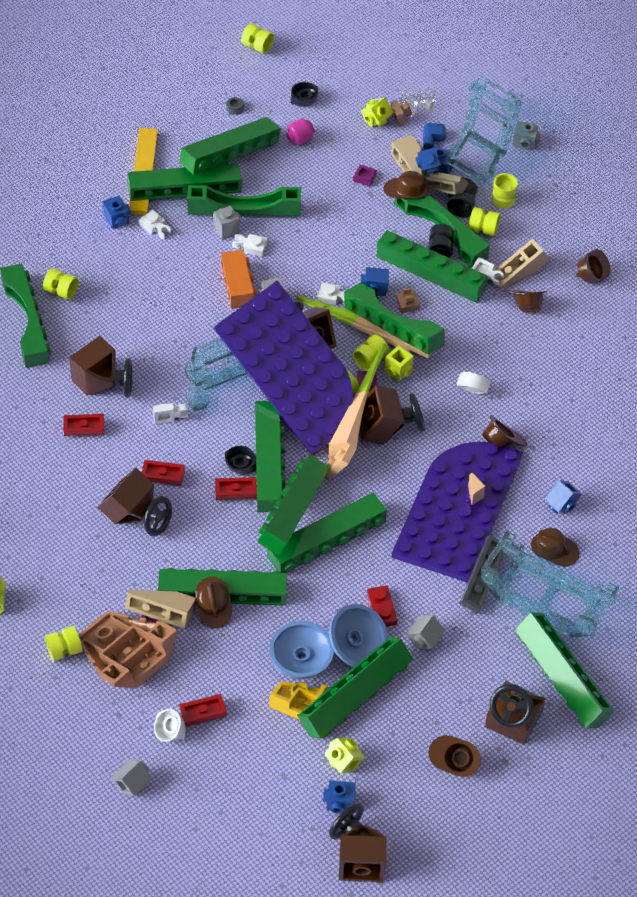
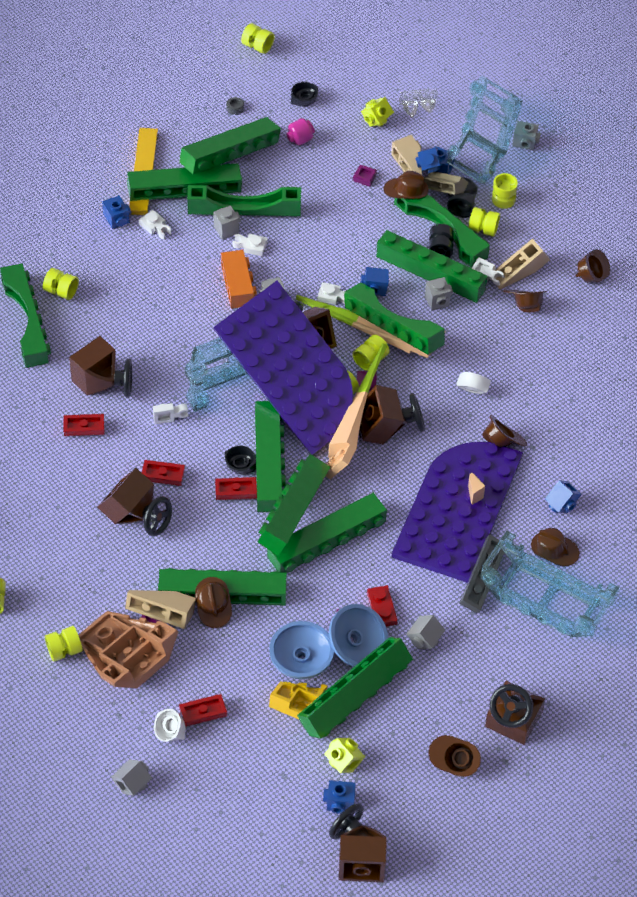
neon yellow brick [385,345,414,382] -> none
medium nougat tile [390,100,412,126] -> none
medium nougat tile [396,288,420,313] -> none
blue piece [423,123,446,150] -> none
green brick [515,612,615,728] -> none
none -> light grey brick [425,277,453,311]

